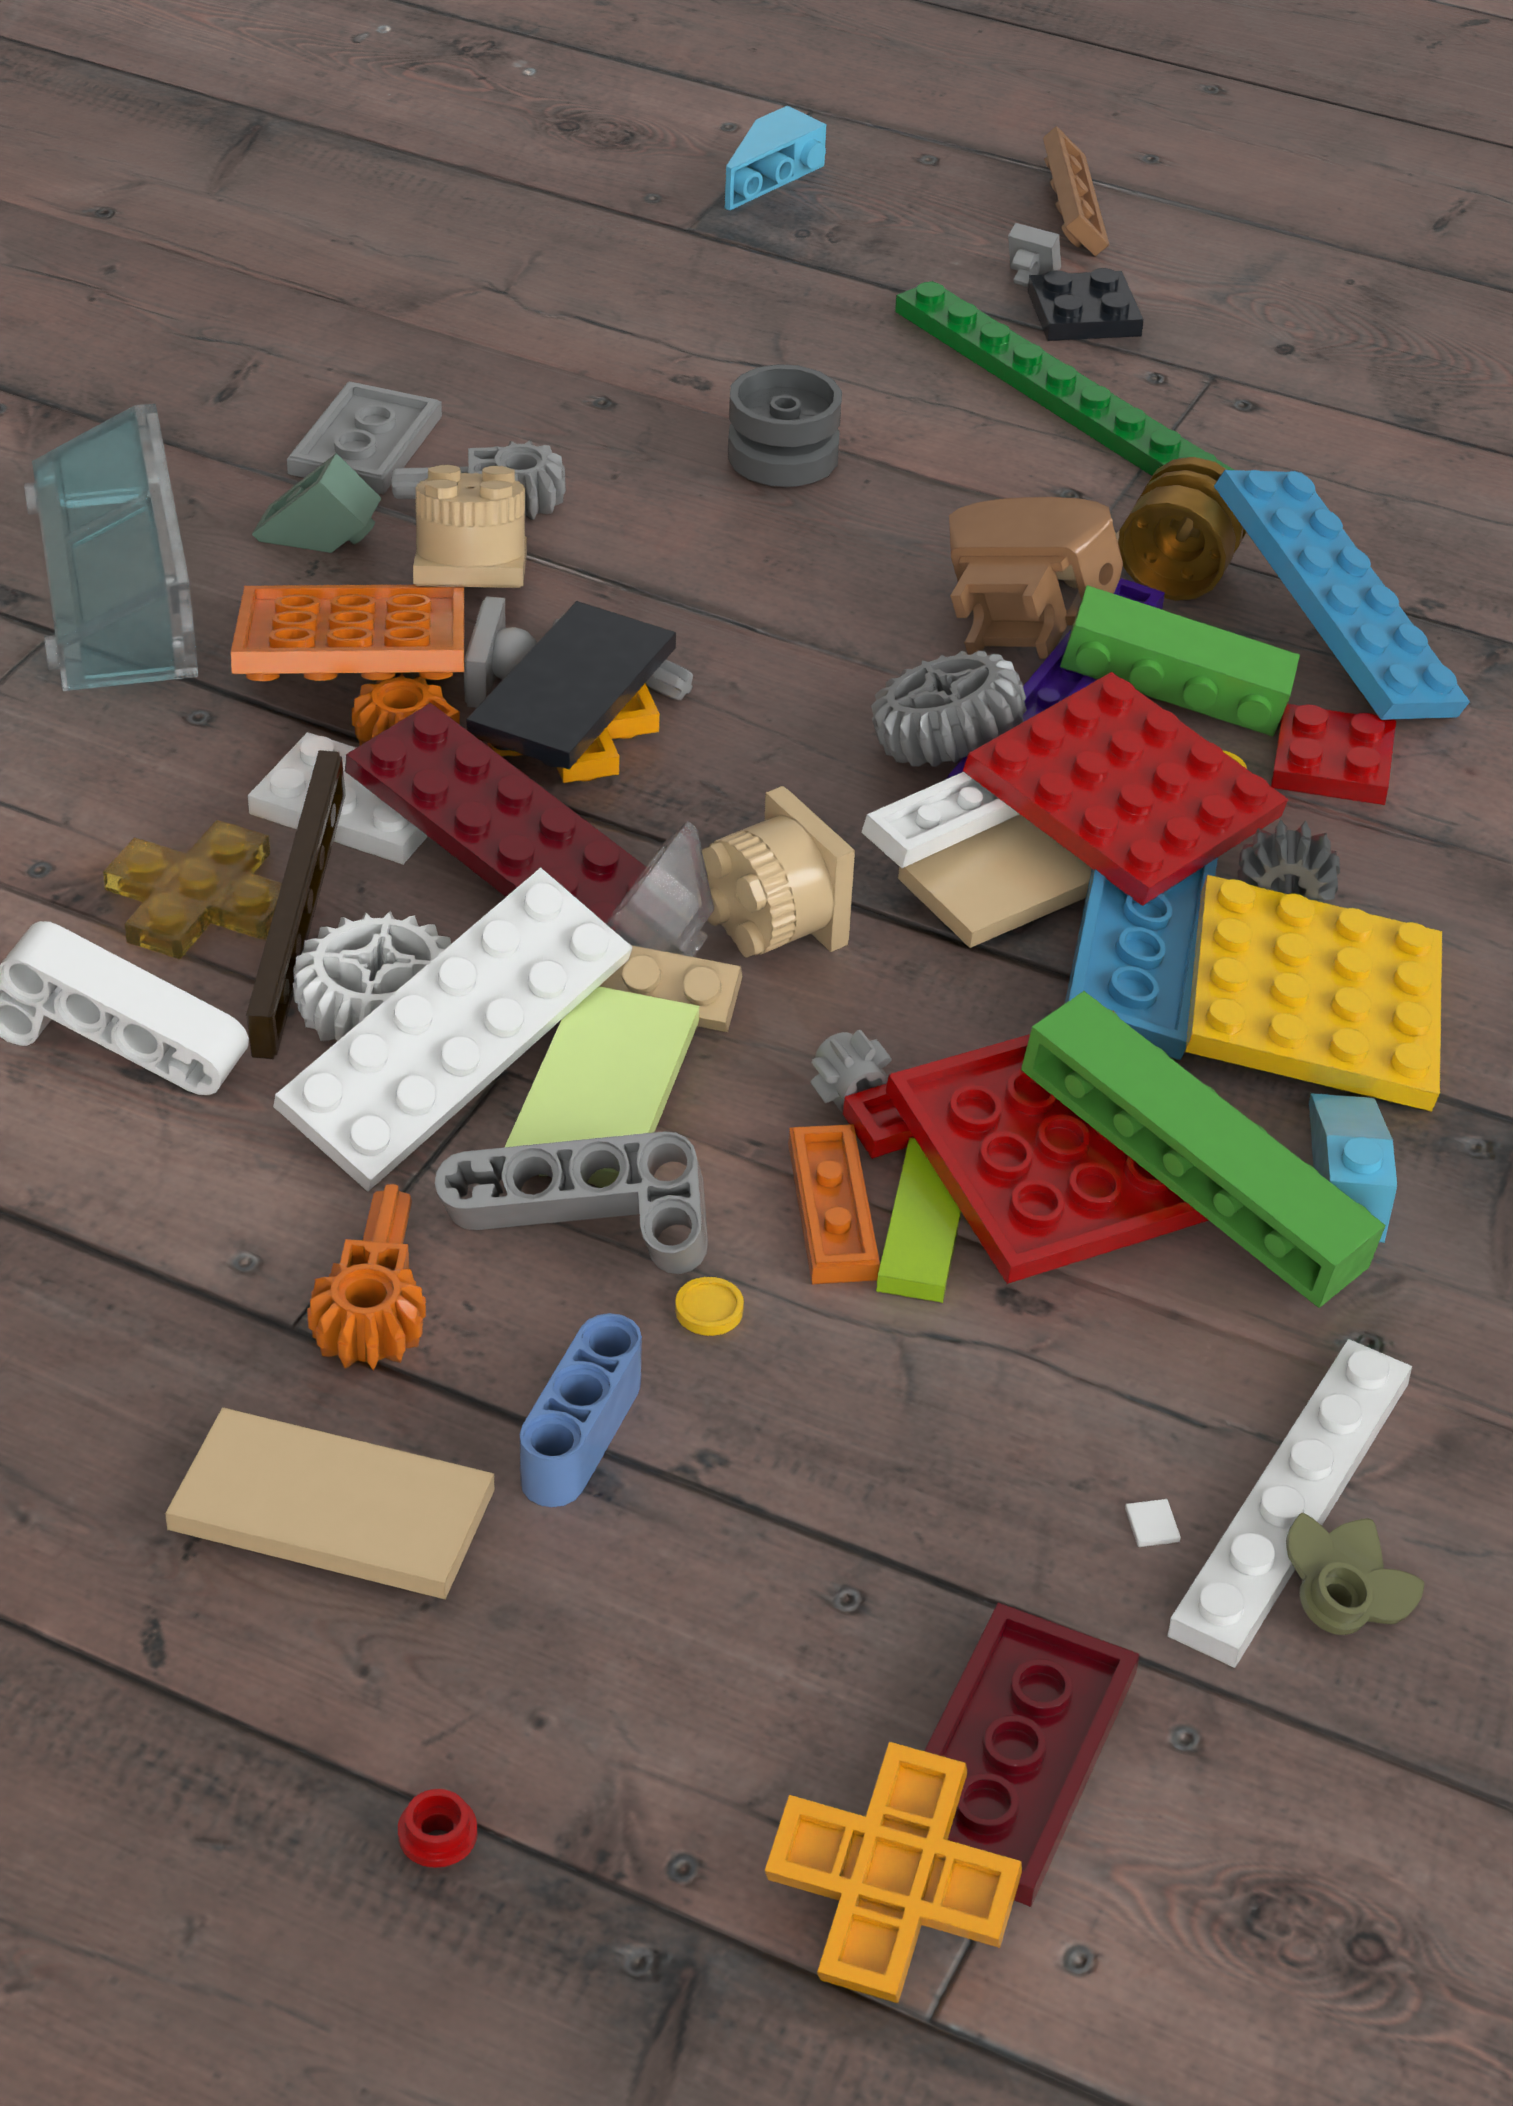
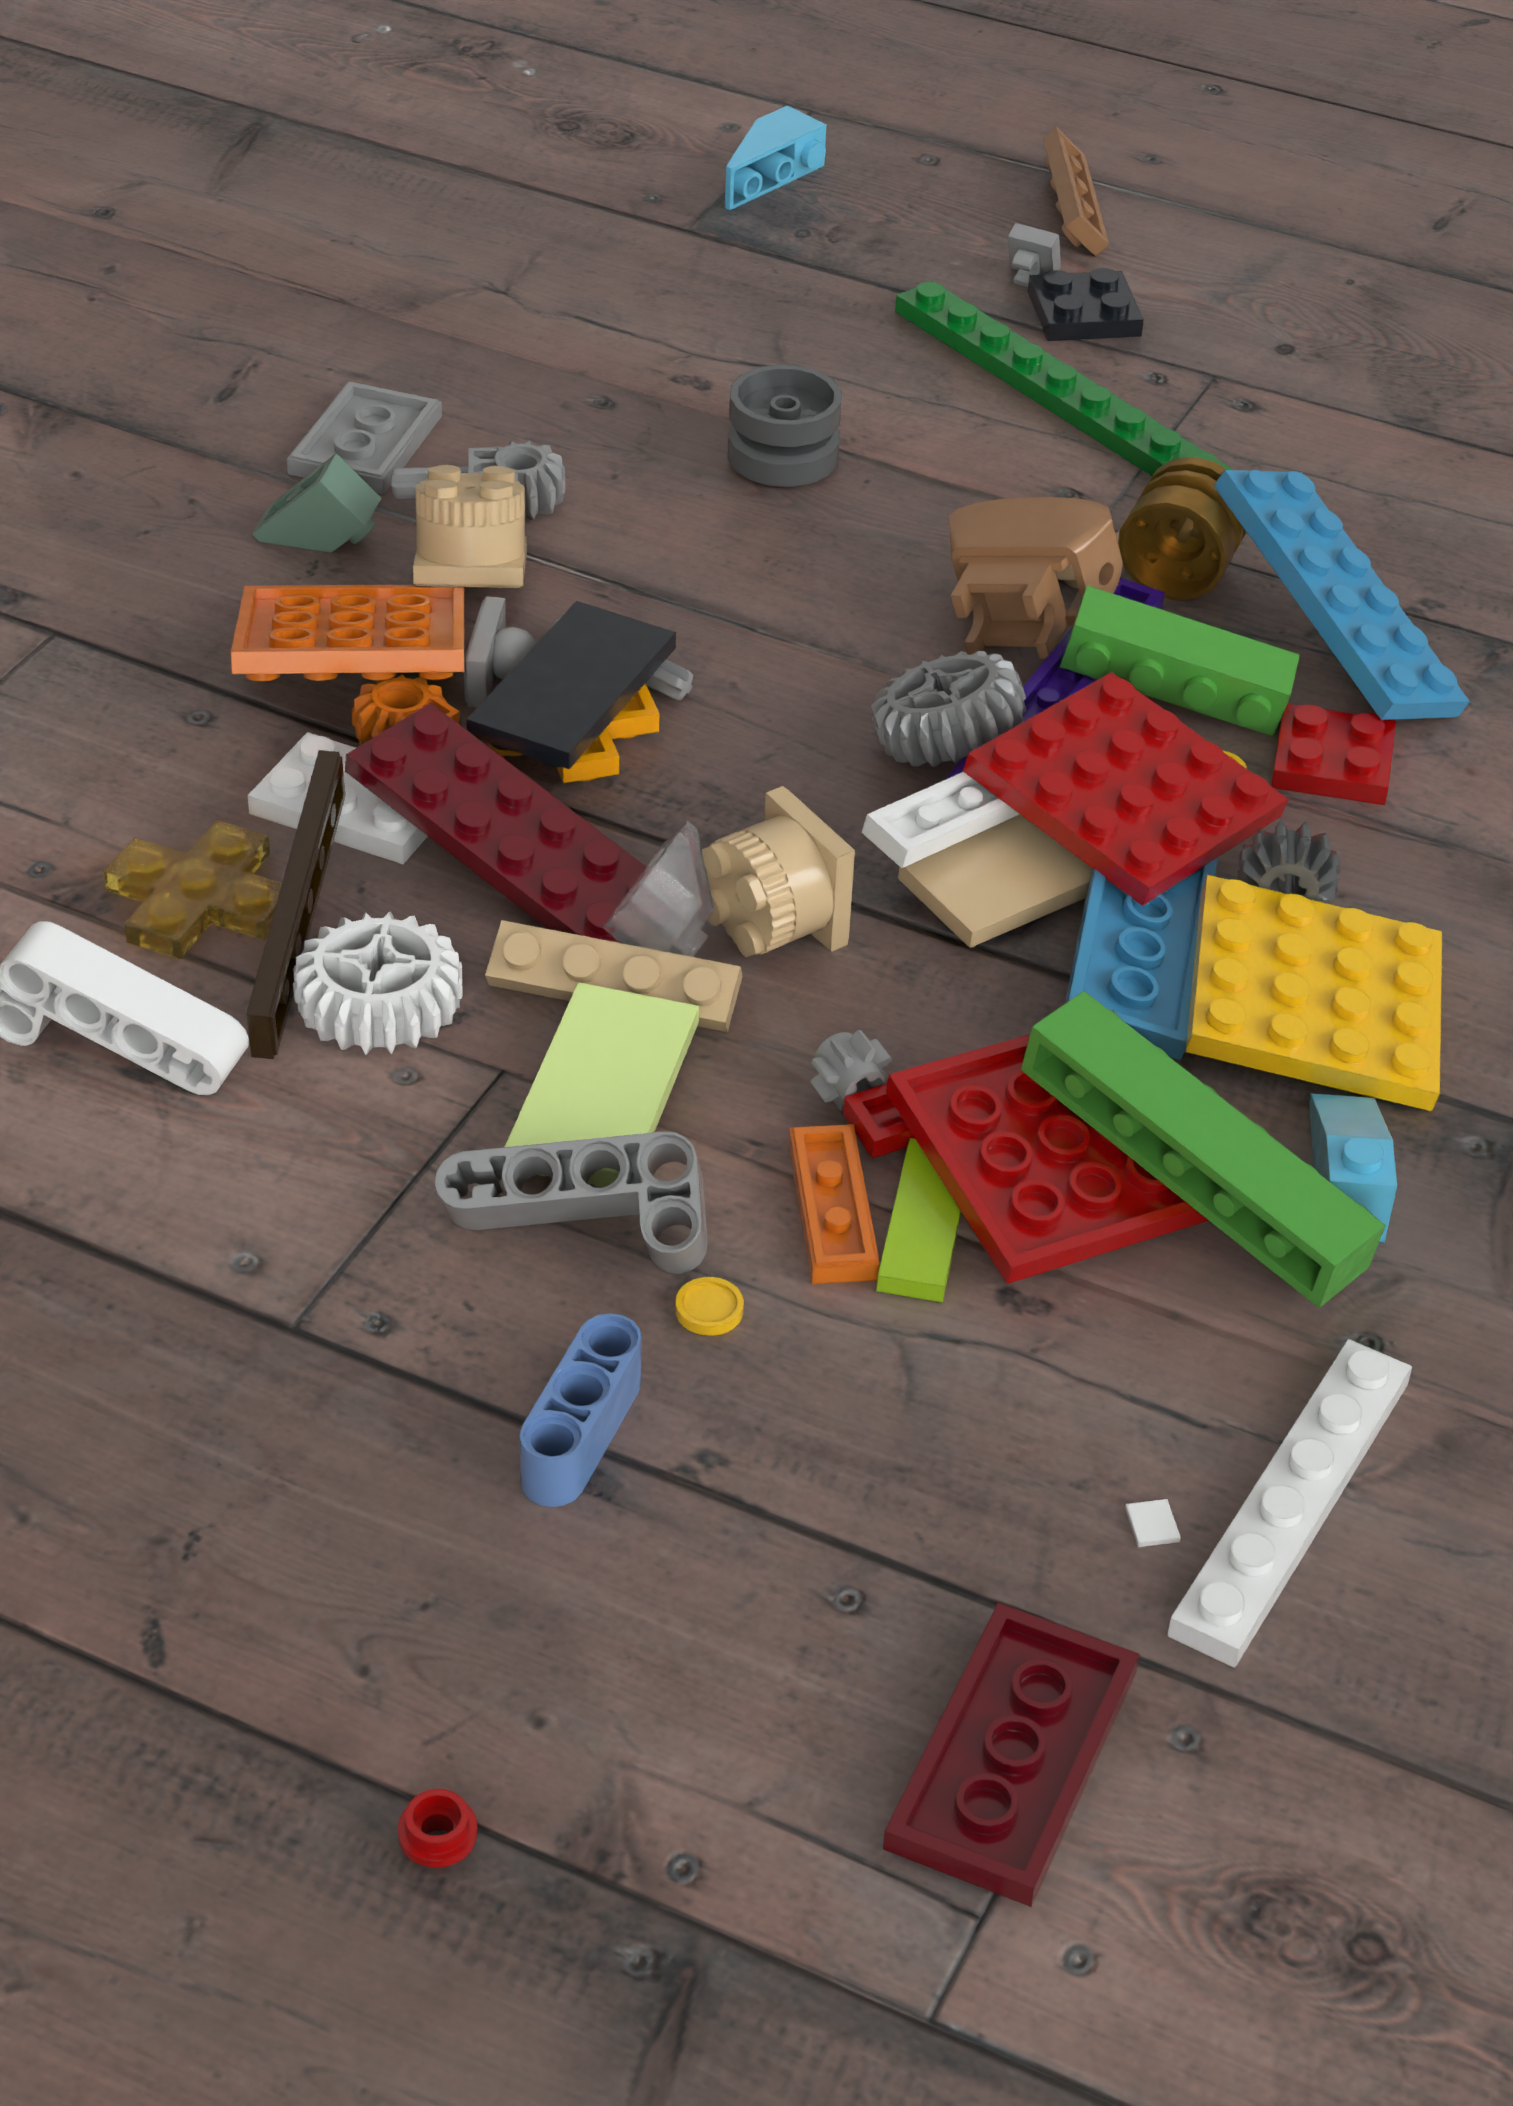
windscreen [24,403,198,691] -> none
tan tile [165,1407,495,1600] -> none
white plate [273,868,633,1192] -> none
orange gear [307,1184,426,1371] -> none
light orange plate [765,1742,1022,2003] -> none
olive plate [1286,1513,1425,1635] -> none

